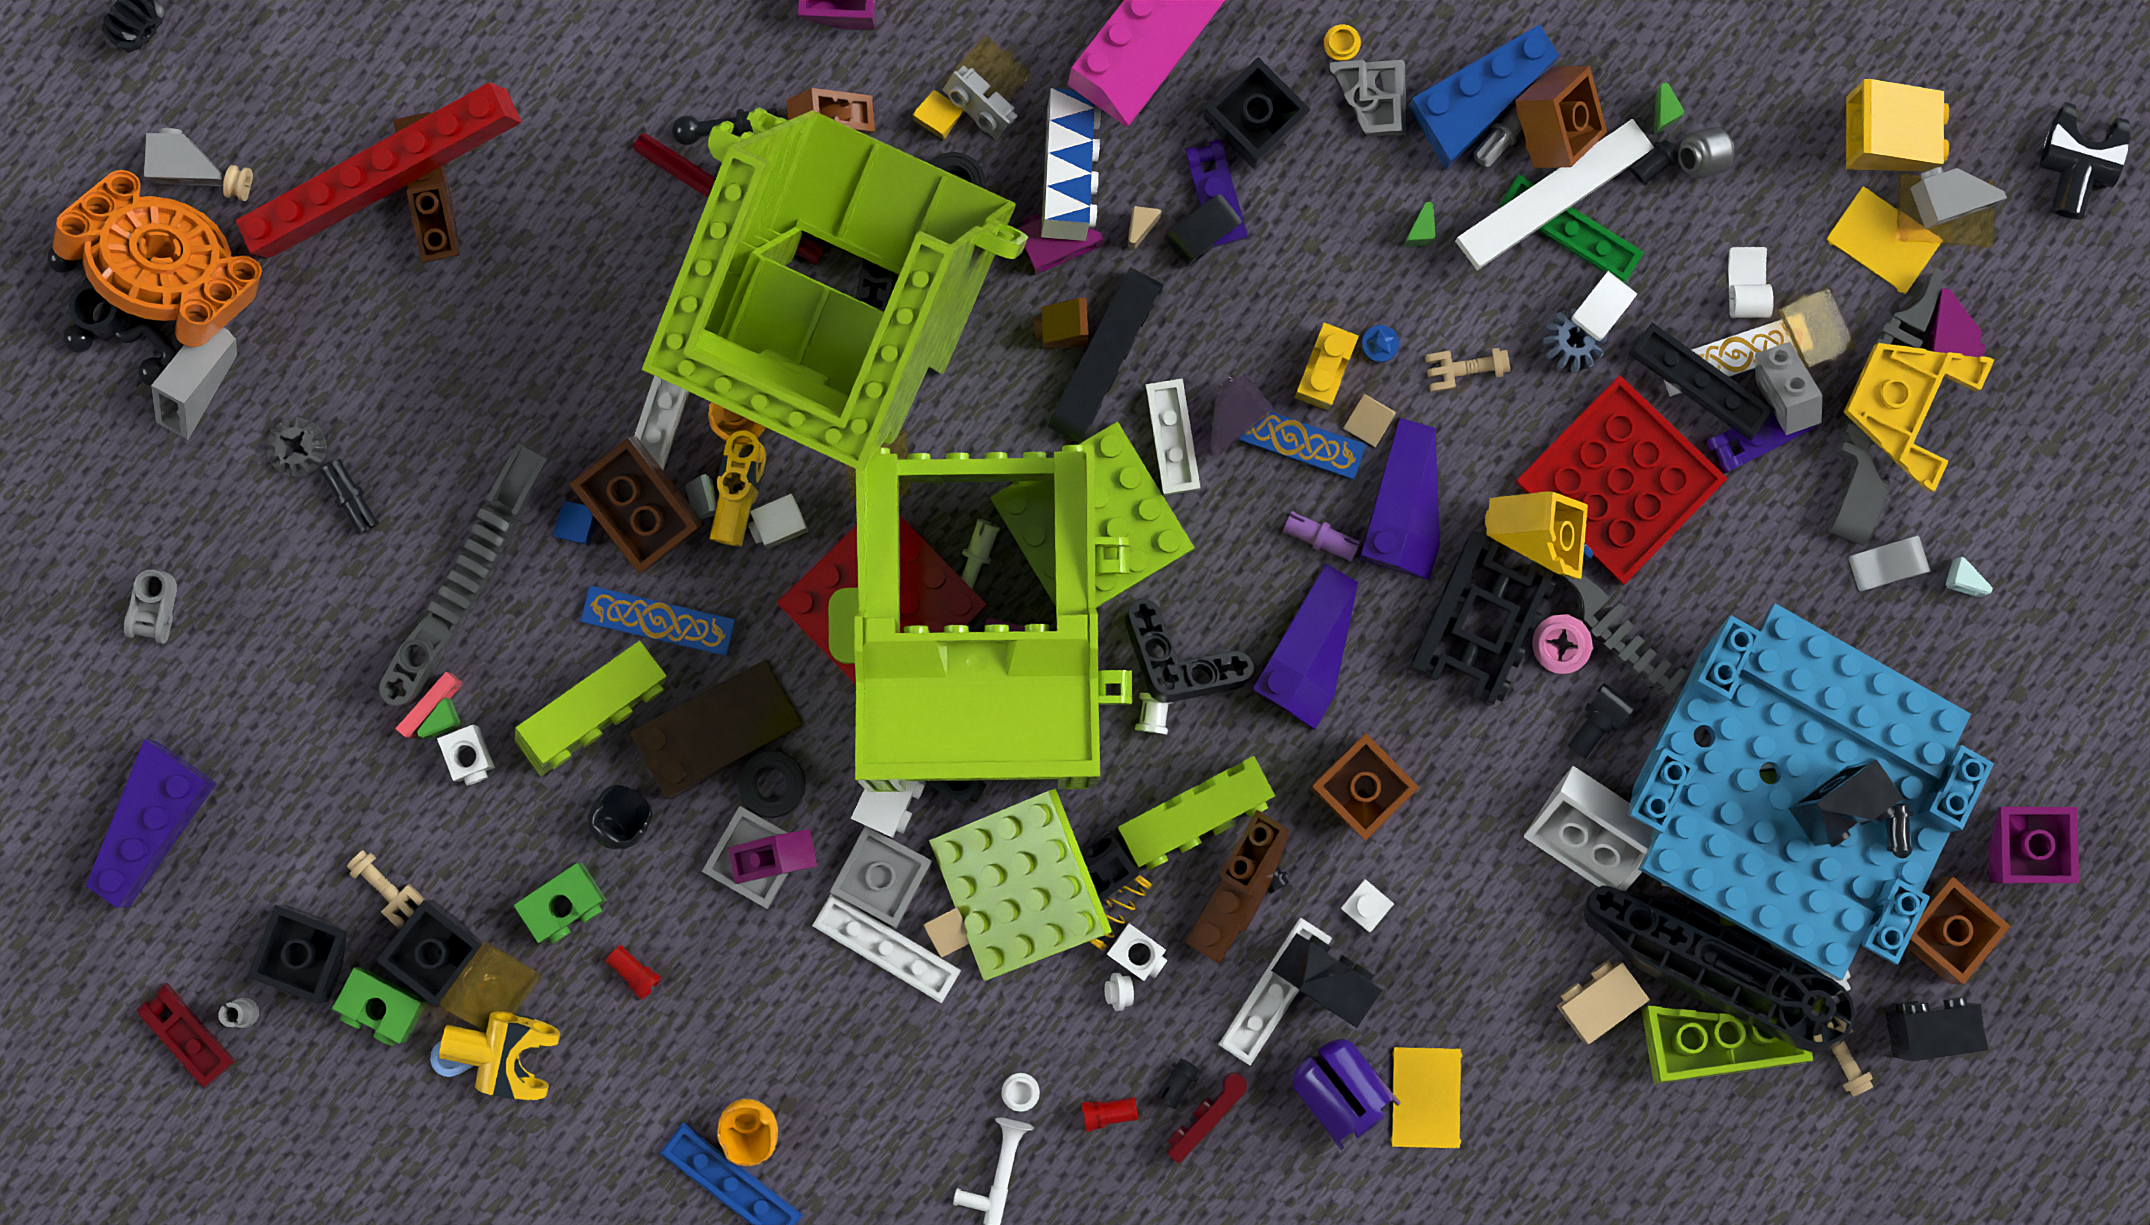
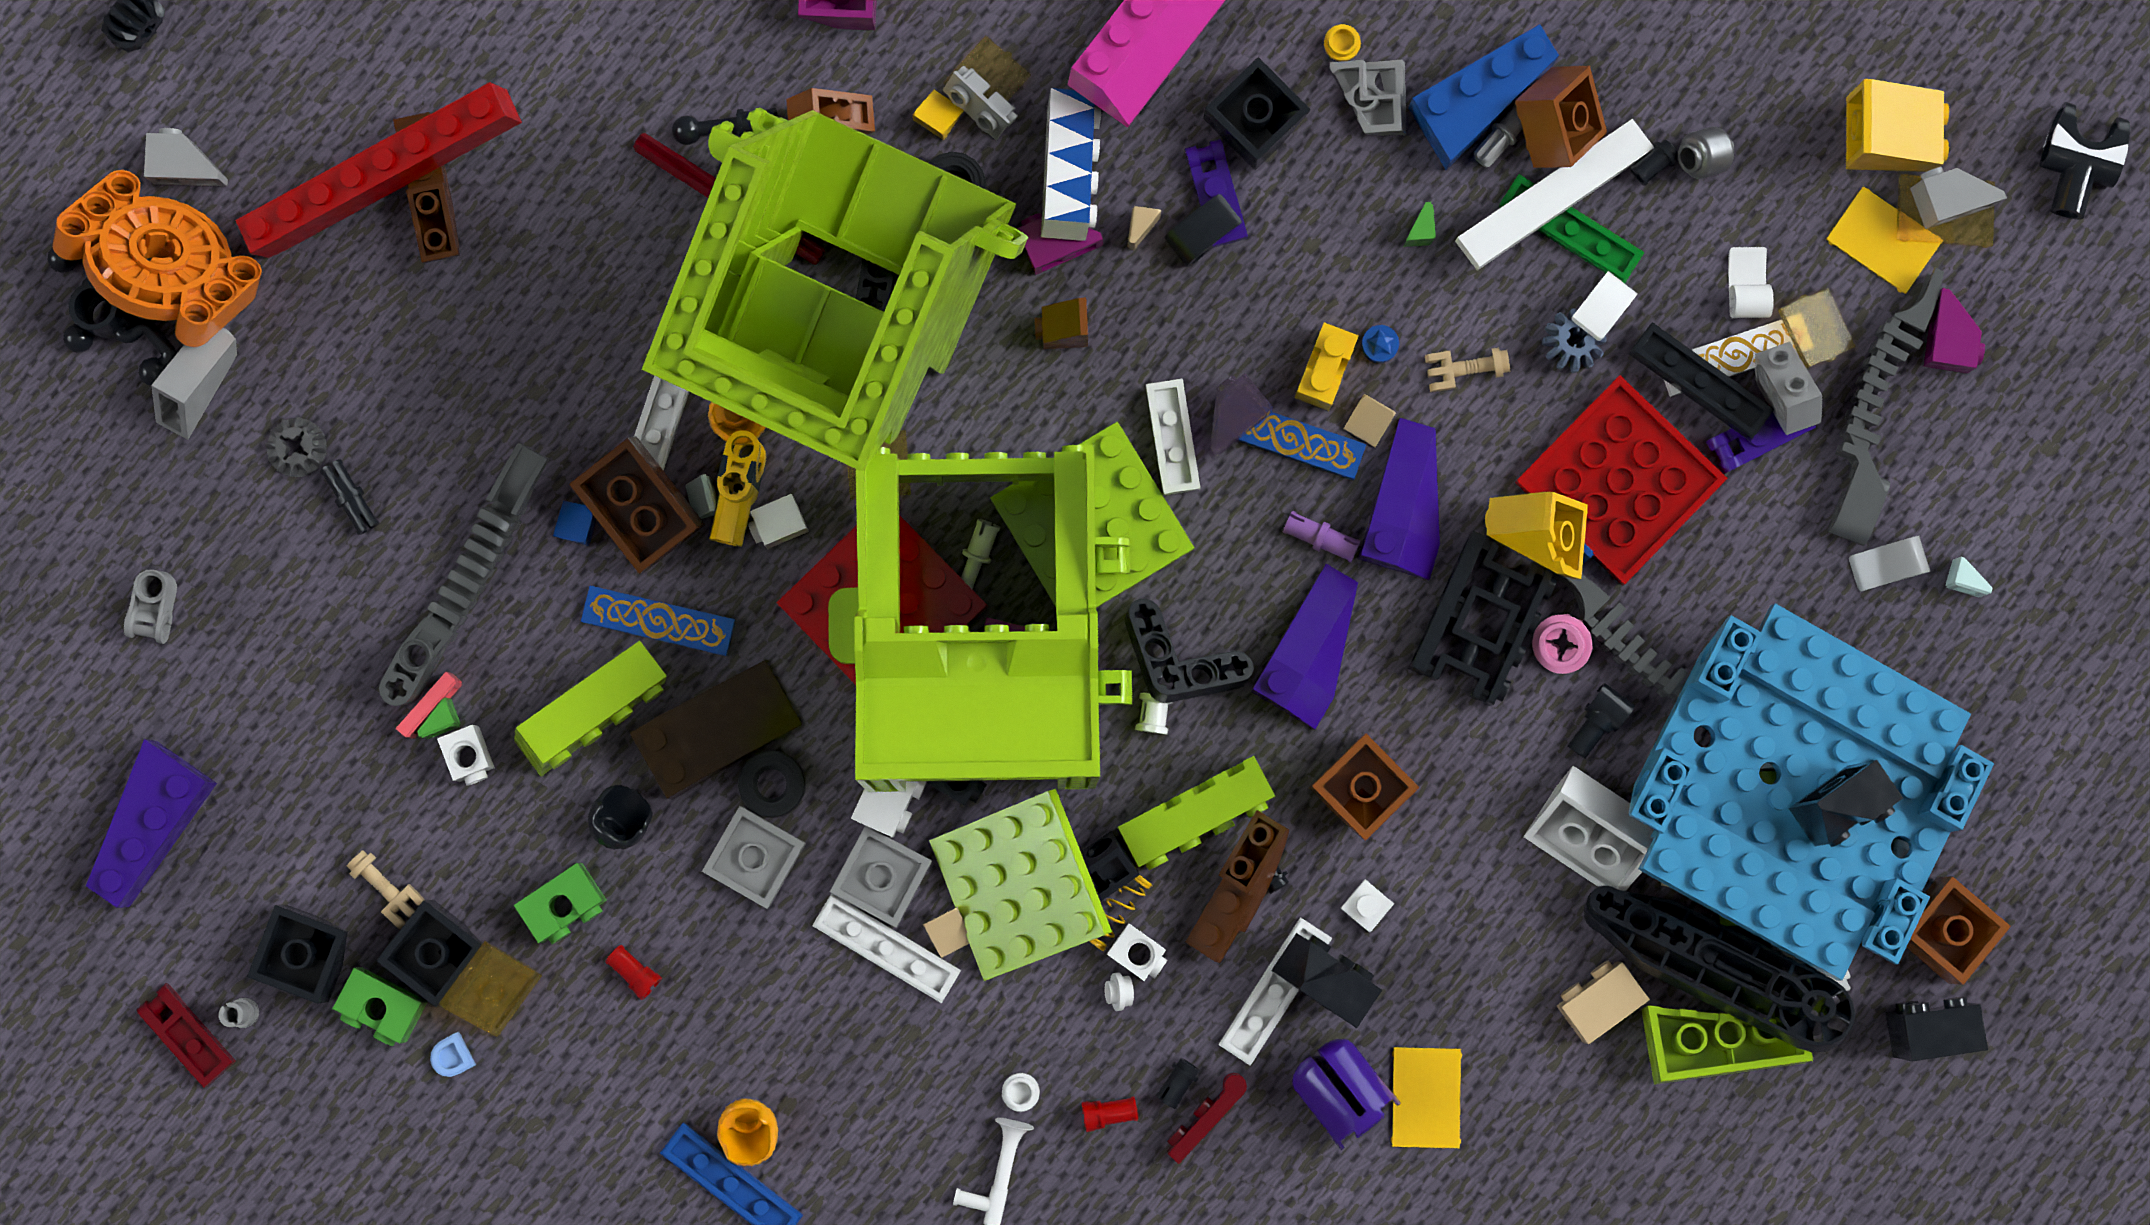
tan bush [223,165,253,201] -> none
yellow connector [439,1011,560,1100] -> none
magenta slope [728,829,817,884] -> none
black beam [1048,267,1164,444] -> none
bright green slope [1654,82,1685,134] -> none
tan hinge [1813,1016,1874,1097] -> none
yellow wing [1844,343,1994,493] -> none
black pin [1886,804,1913,852] -> none
magenta slope [1988,807,2079,883] -> none

